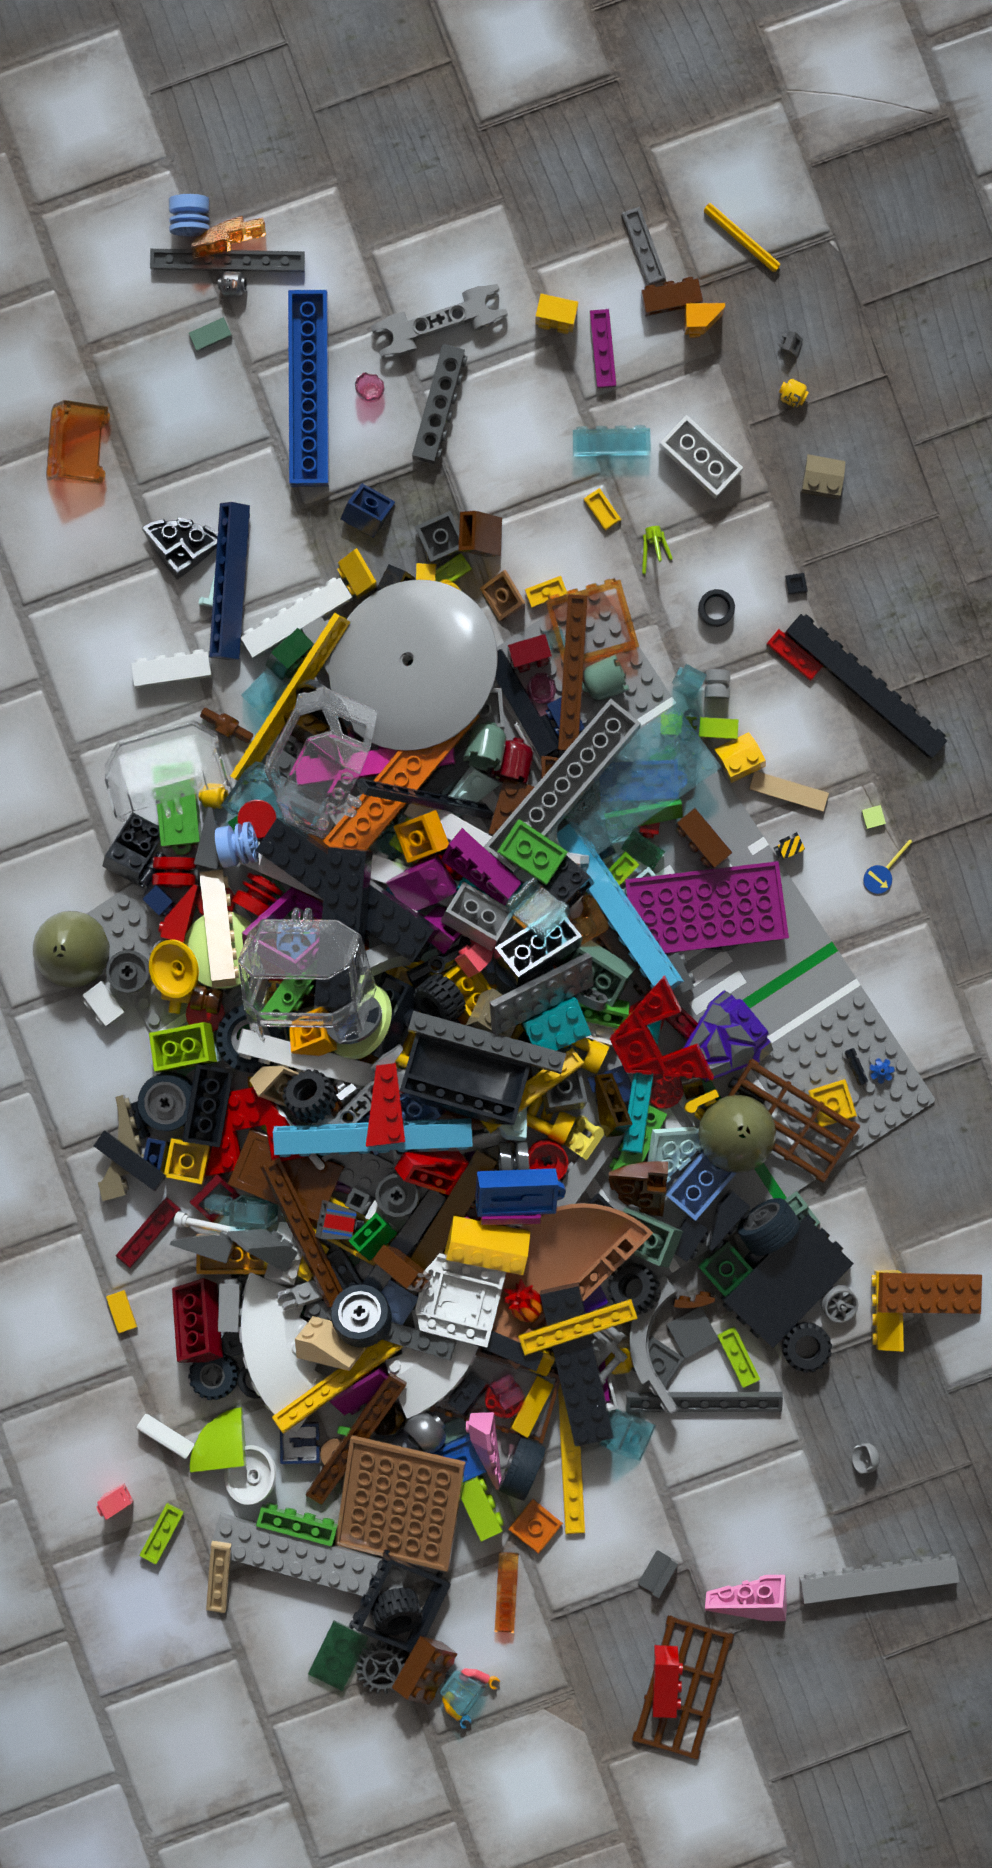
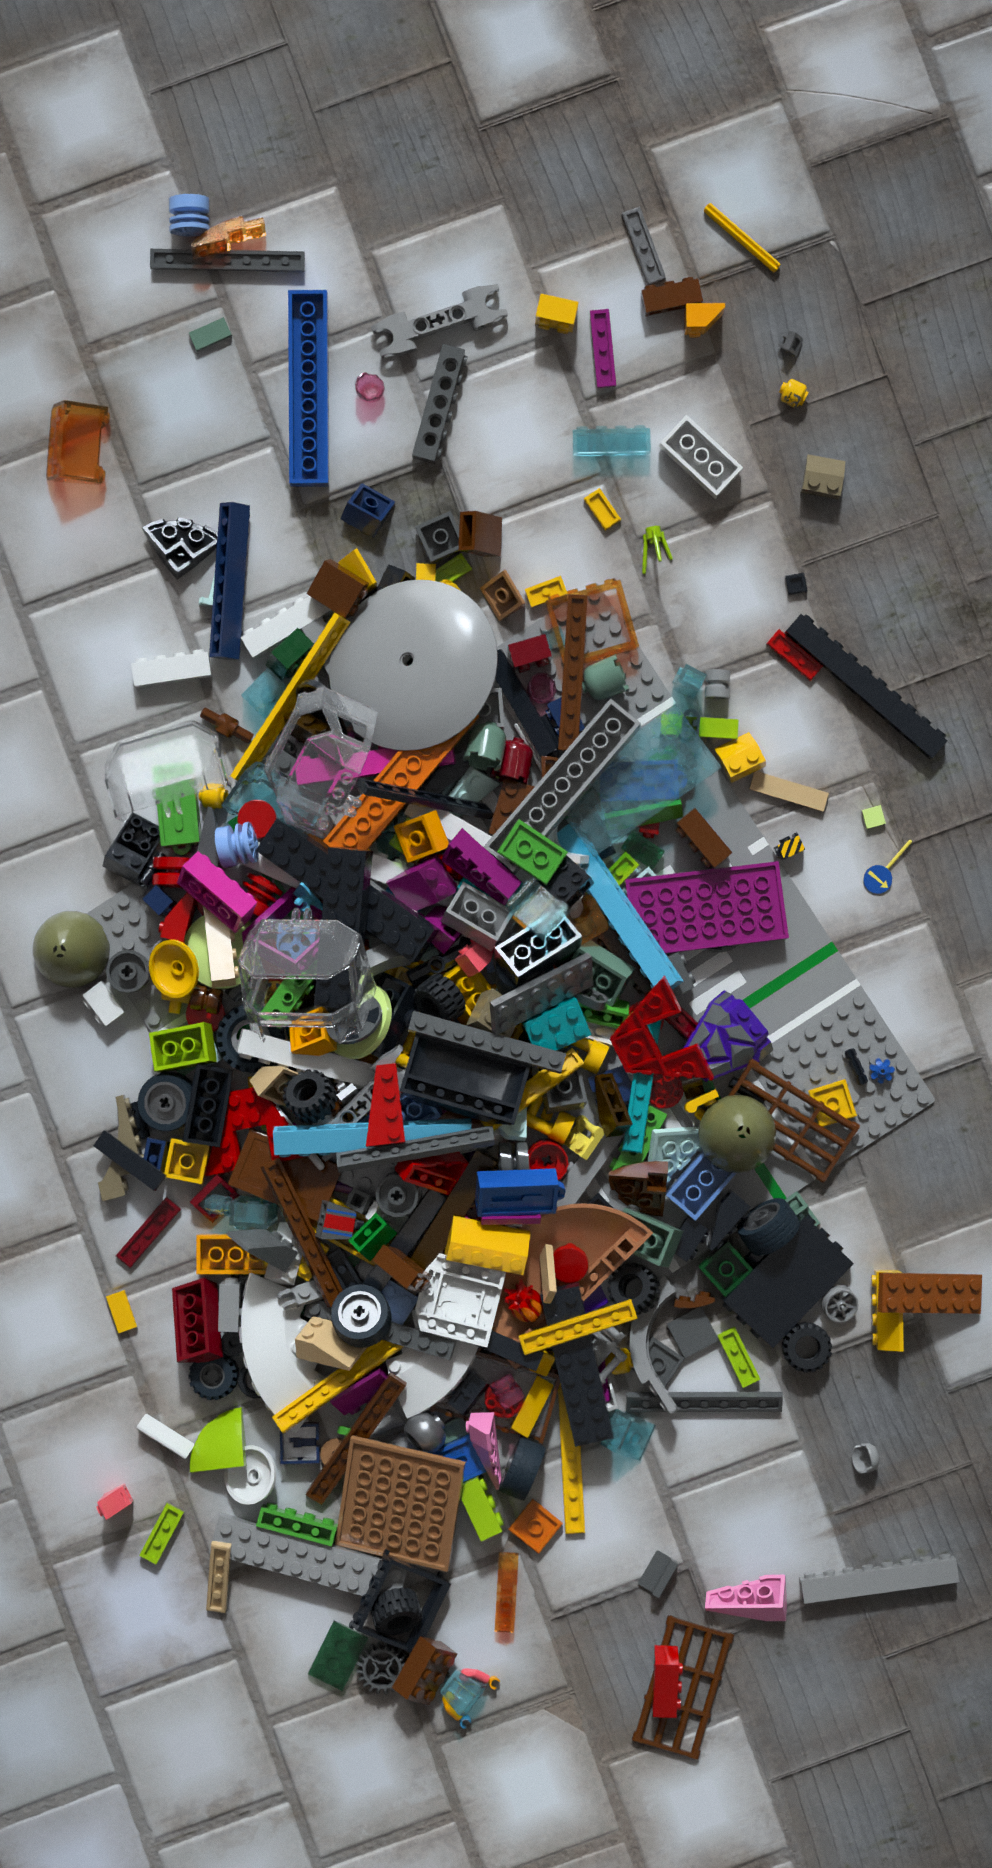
dark grey slope [170,1230,235,1263] -> none
white piece [174,1212,245,1232] -> none
flat silver head [218,271,247,297] -> none
dark brown hair [374,1404,406,1436] -> none
black tyre [698,589,735,627] -> none
none -> dark pink brick [177,851,257,934]
none -> medium azure piece [293,882,323,912]
none -> reddish brown brick [306,559,369,618]
none -> dark grey plate [336,1126,495,1172]
none -> tan tile [540,1244,557,1304]
none -> red tile [553,1243,589,1283]

